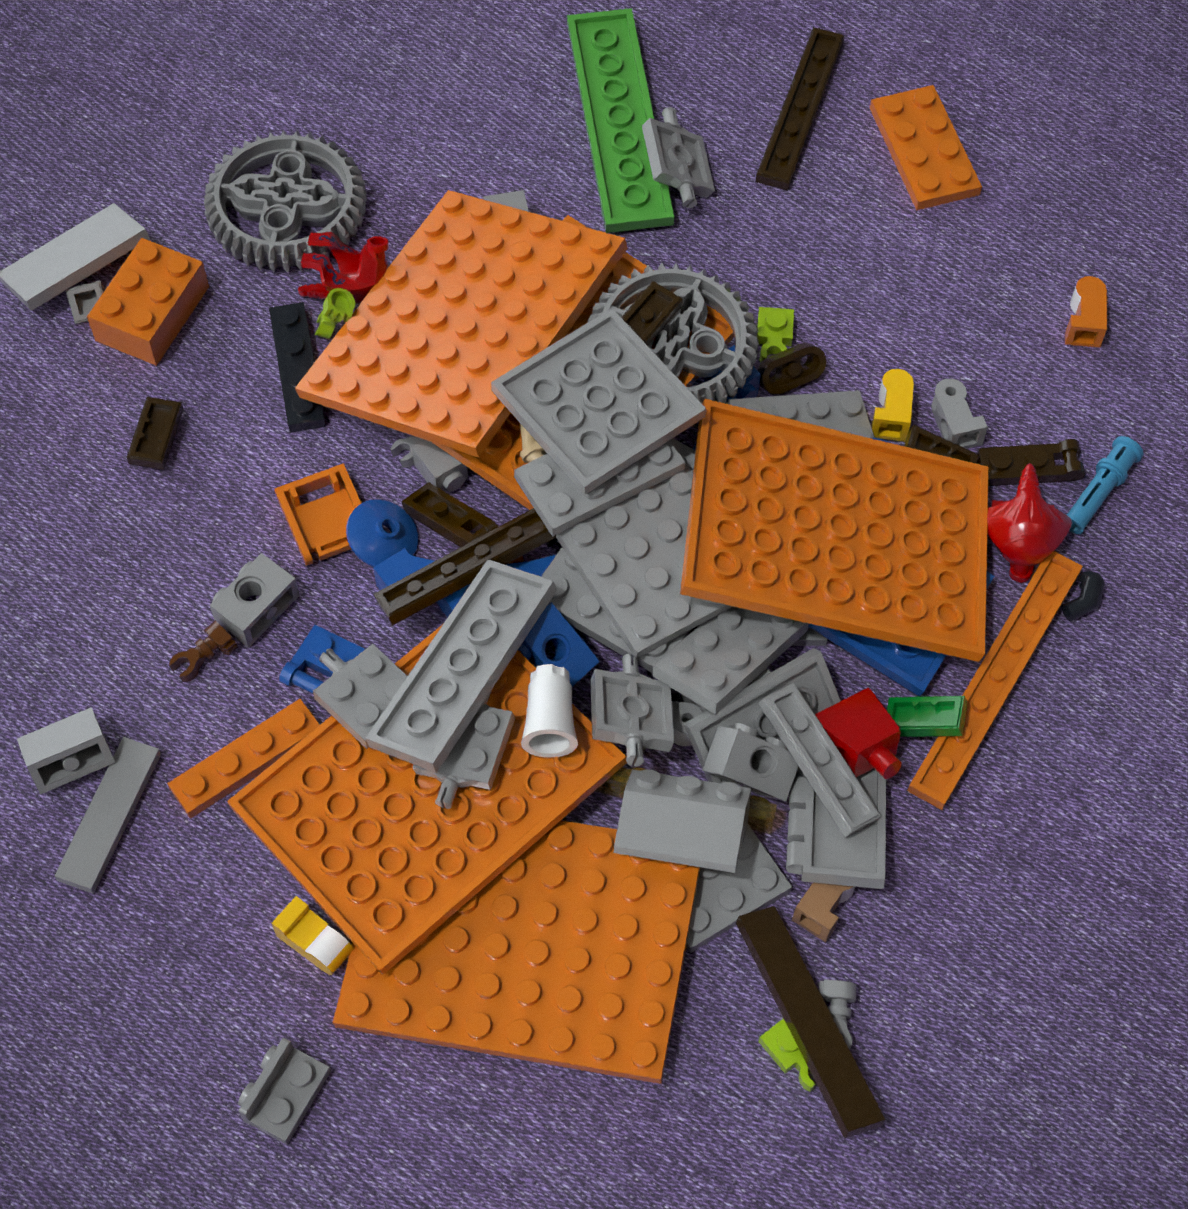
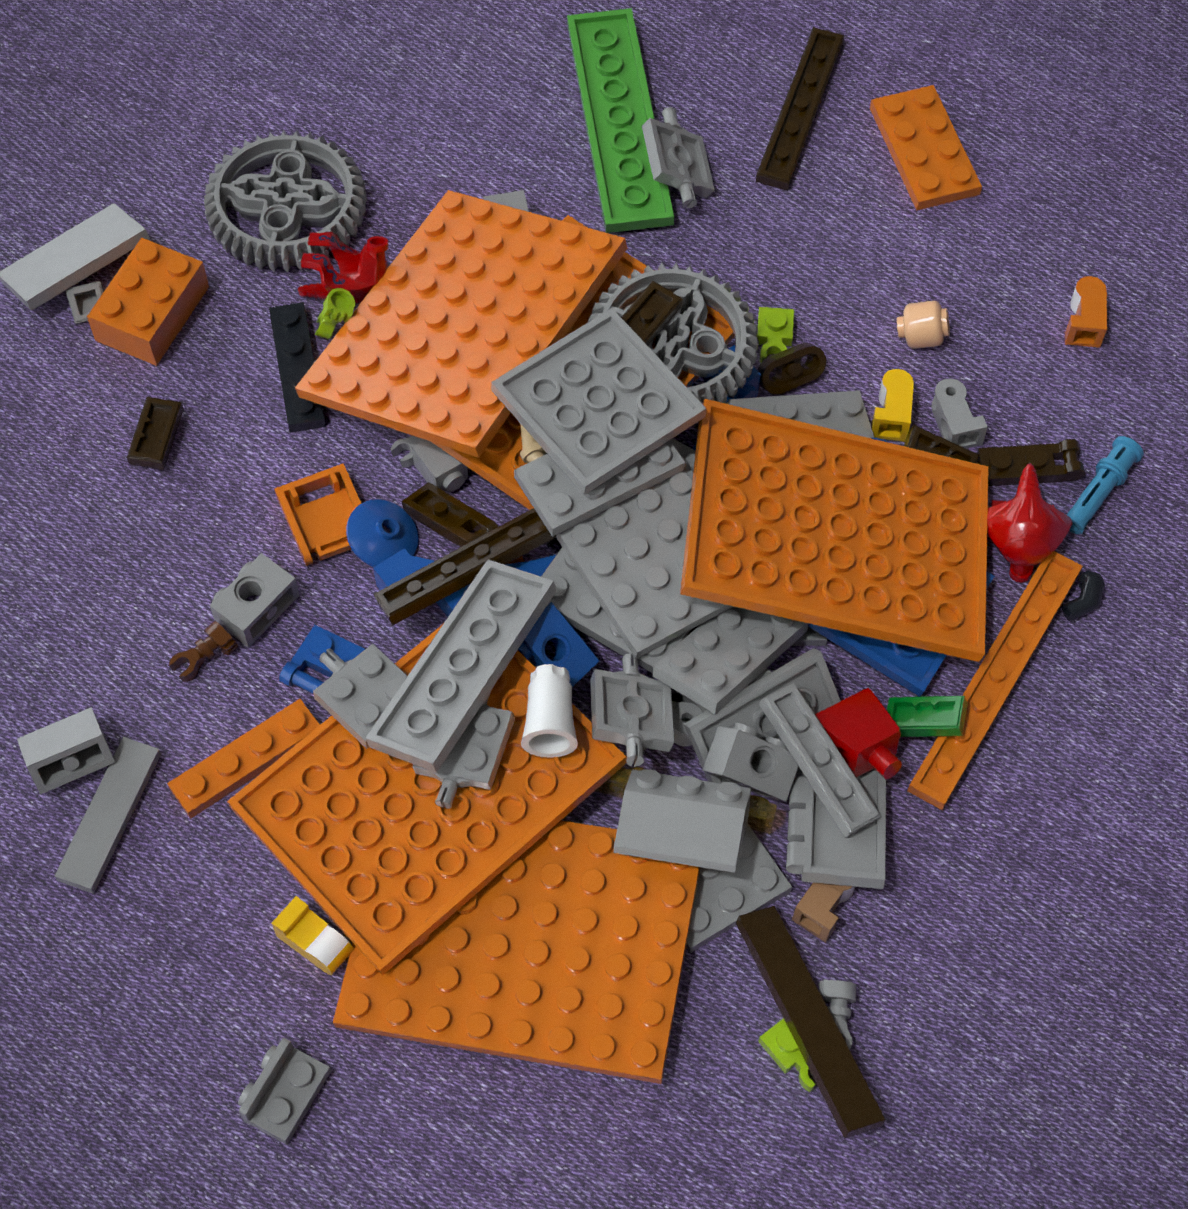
none -> light nougat head [897,301,950,349]

